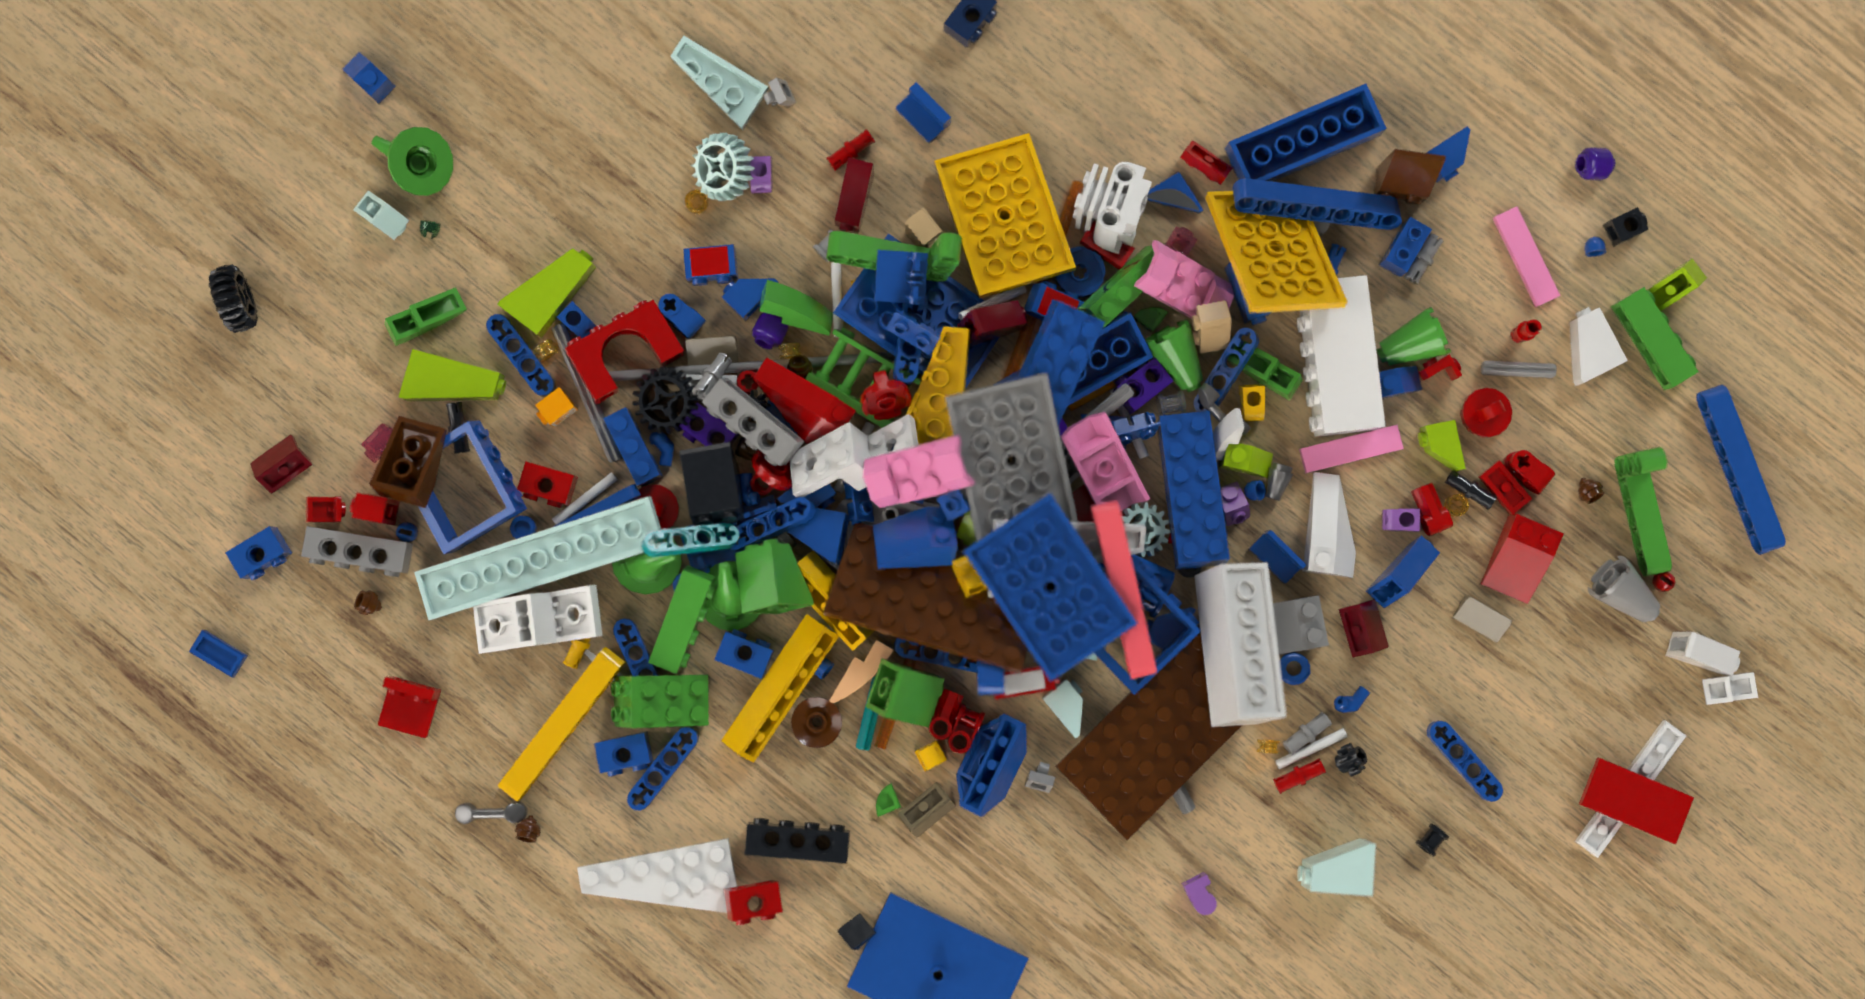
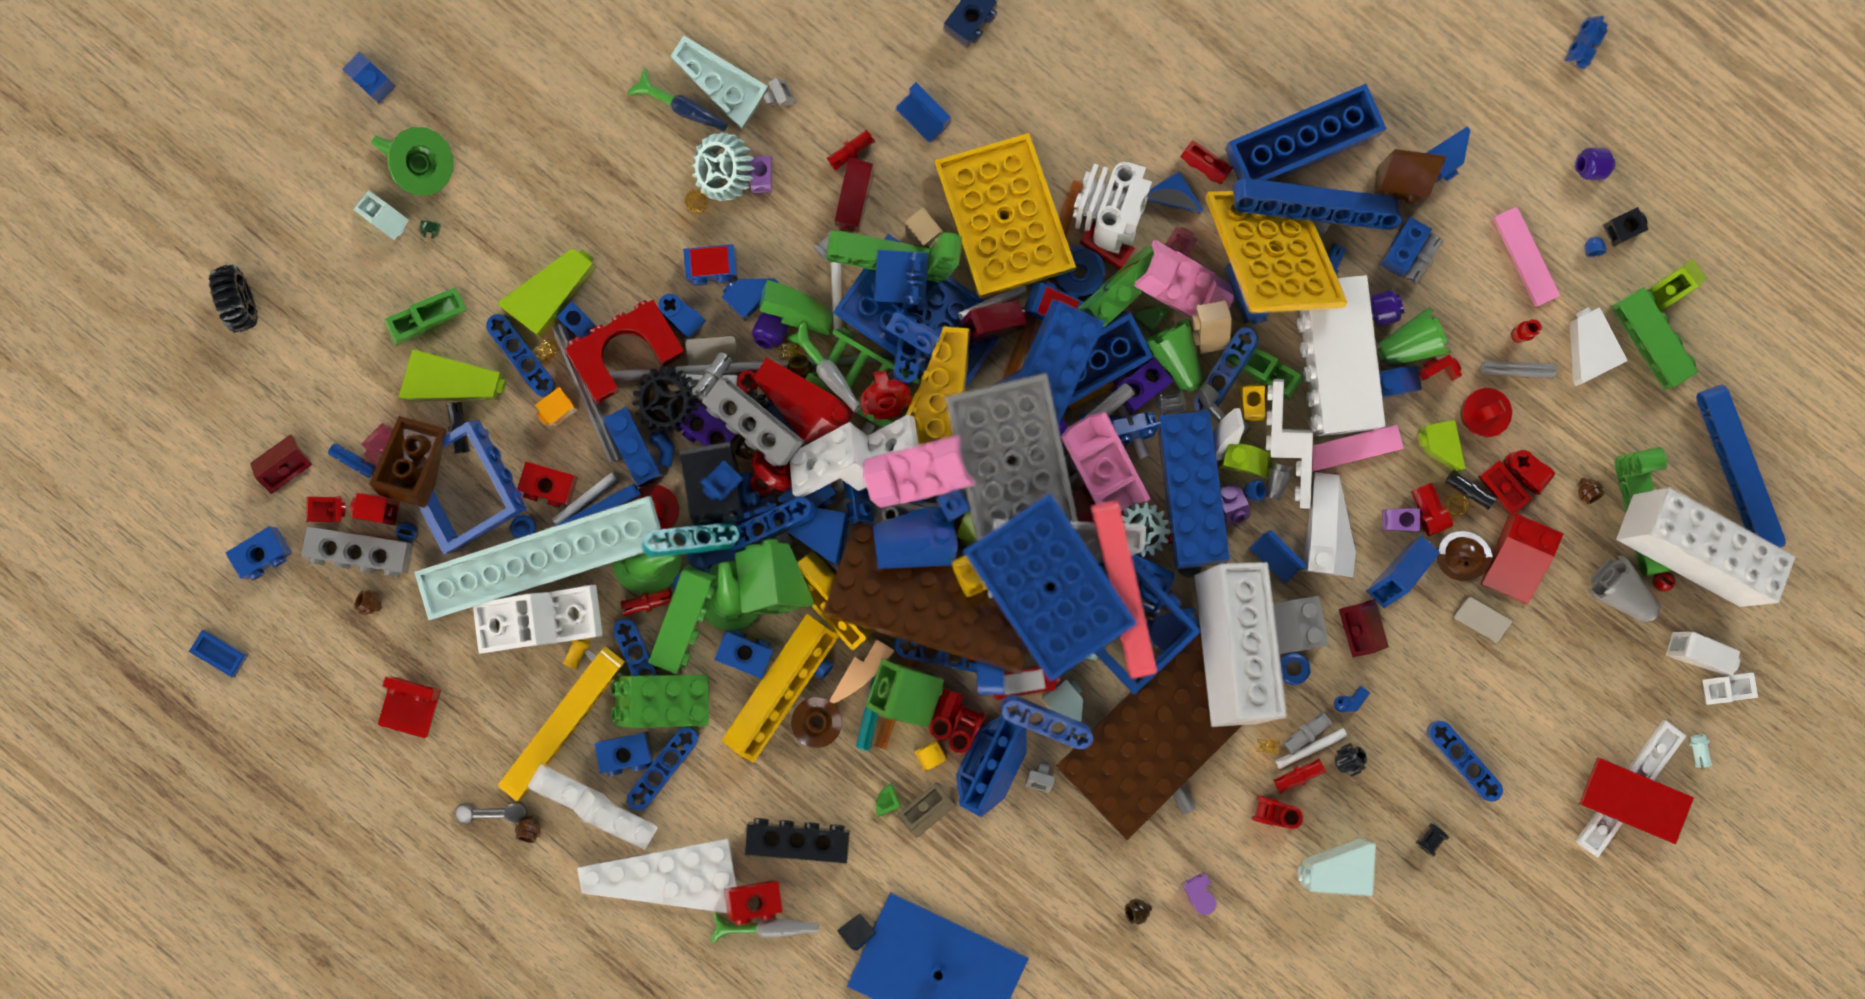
none -> blue axle [328,443,376,478]
none -> white bracket [528,764,658,850]
none -> red pin [620,587,673,617]
none -> dark blue piece [628,69,728,132]
none -> blue bracket [701,461,743,501]
none -> light grey piece [711,912,819,943]
none -> light grey piece [787,321,861,412]
none -> blue beam [1001,695,1093,749]
none -> dark brown plate [1125,899,1152,925]
none -> red piece [1251,795,1304,829]
none -> white bracket [1266,379,1313,509]
none -> dark purple head [1370,290,1405,326]
none -> reddish brown helmet [1437,531,1493,581]
none -> blue hinge [1564,16,1608,69]
none -> white brick [1616,487,1795,607]
none -> light aqua pin [1689,734,1712,768]

